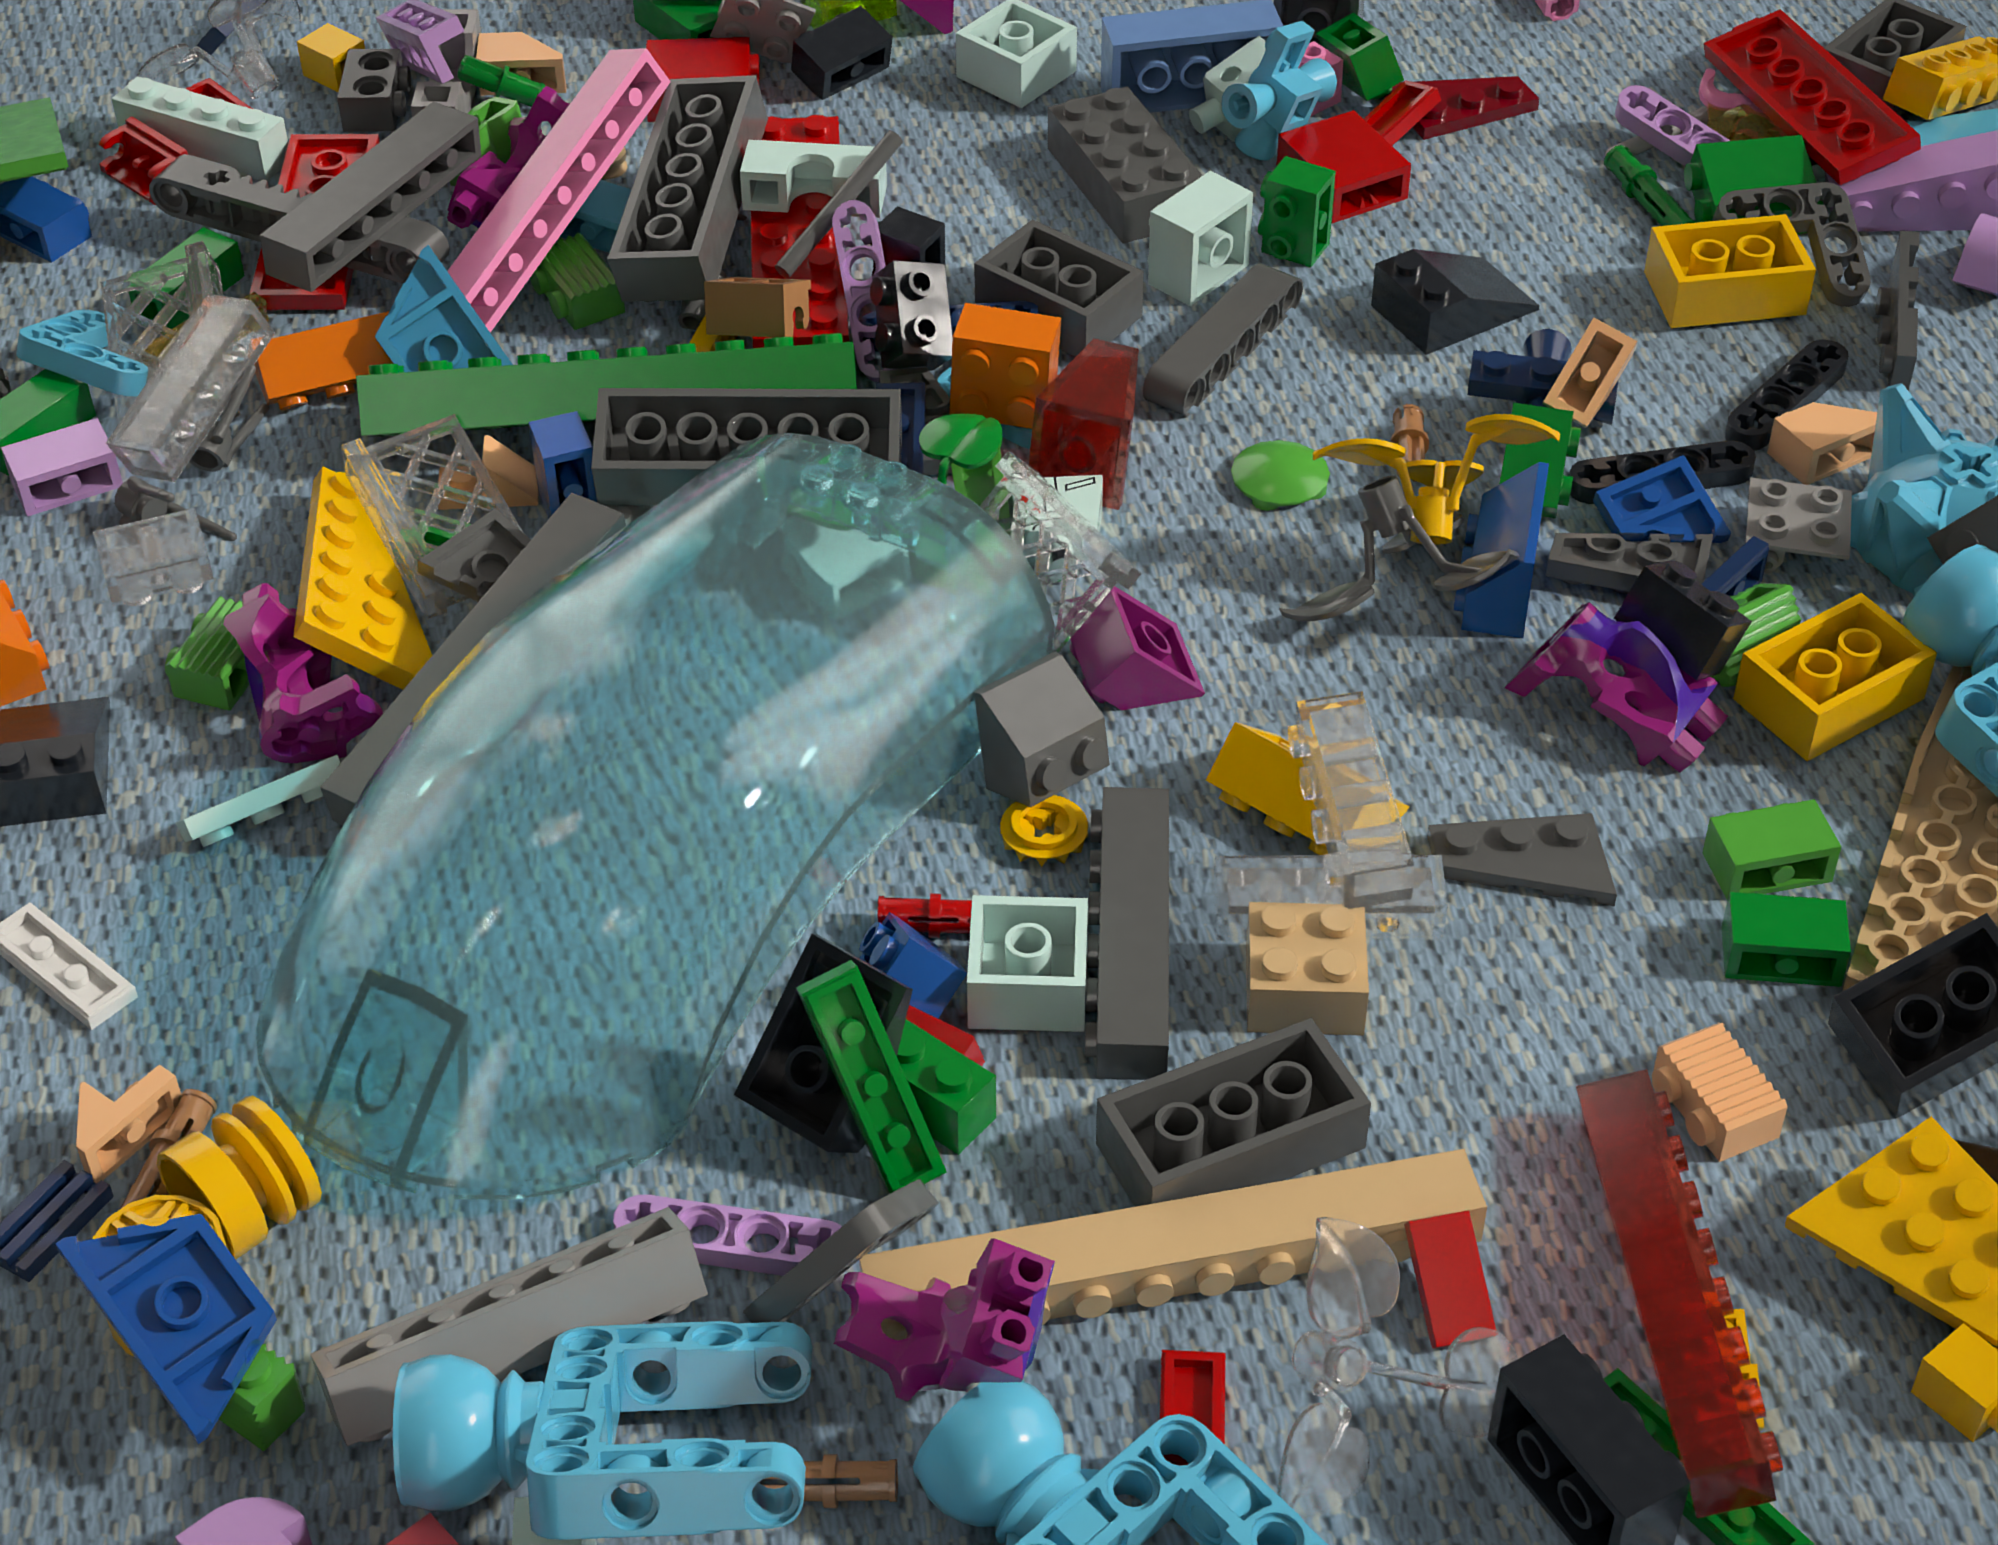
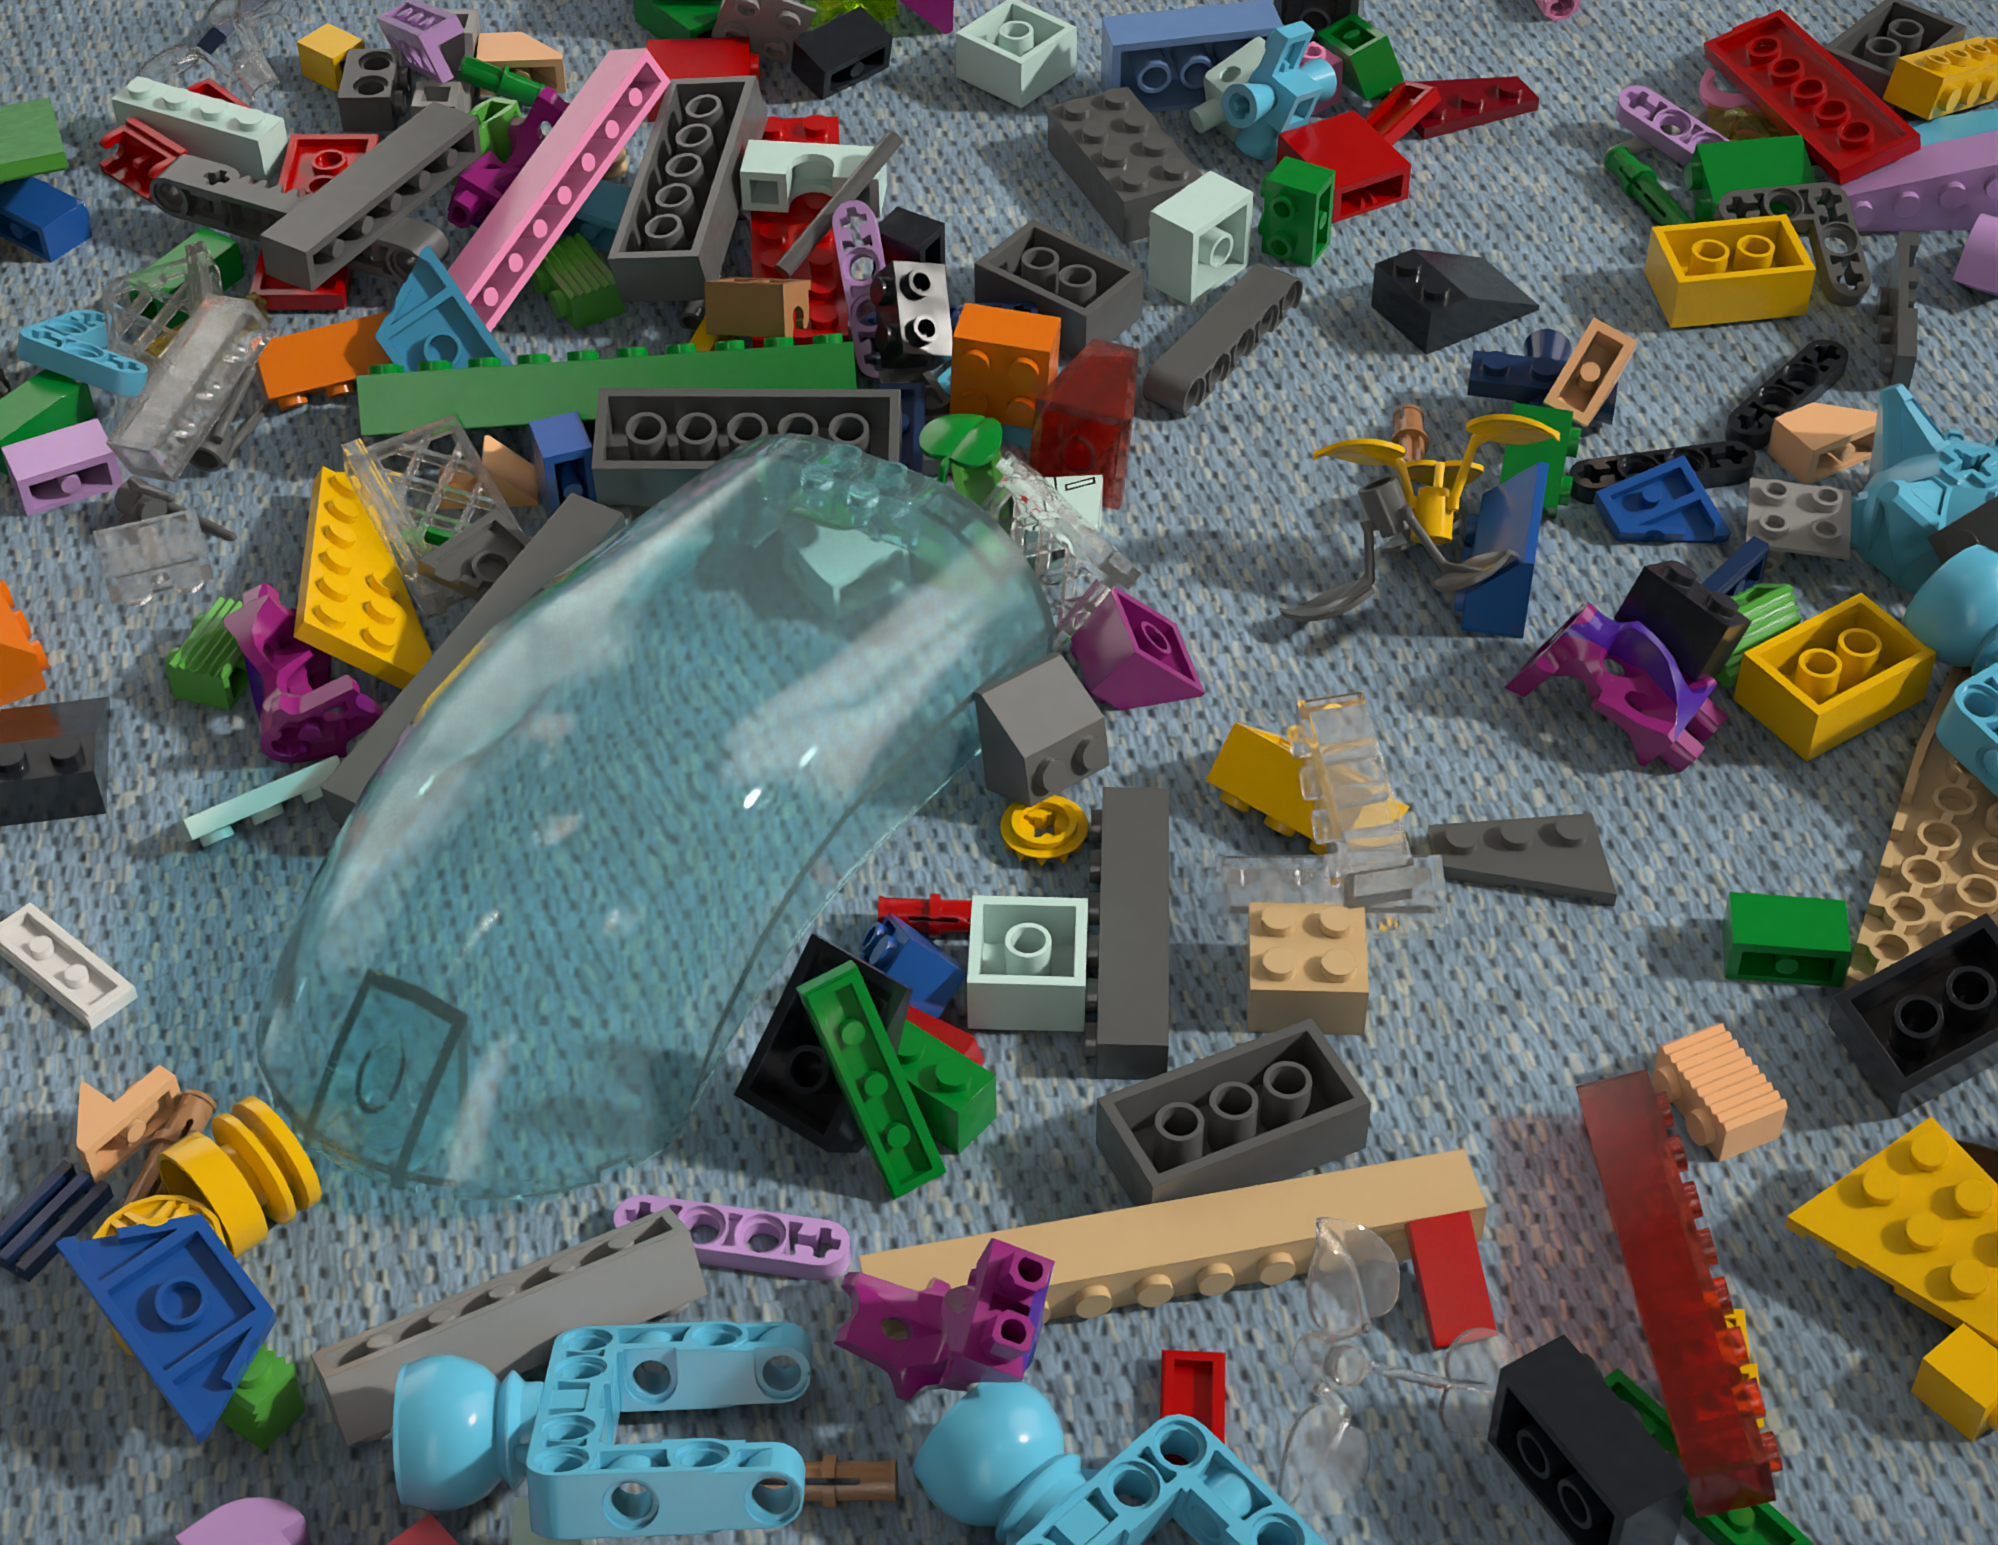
dark grey beam [743,1179,939,1323] -> none
bright green dish [1231,440,1330,511] -> none
dark grey wing [1546,533,1713,594] -> none
bright green brick [1702,799,1842,900] -> none

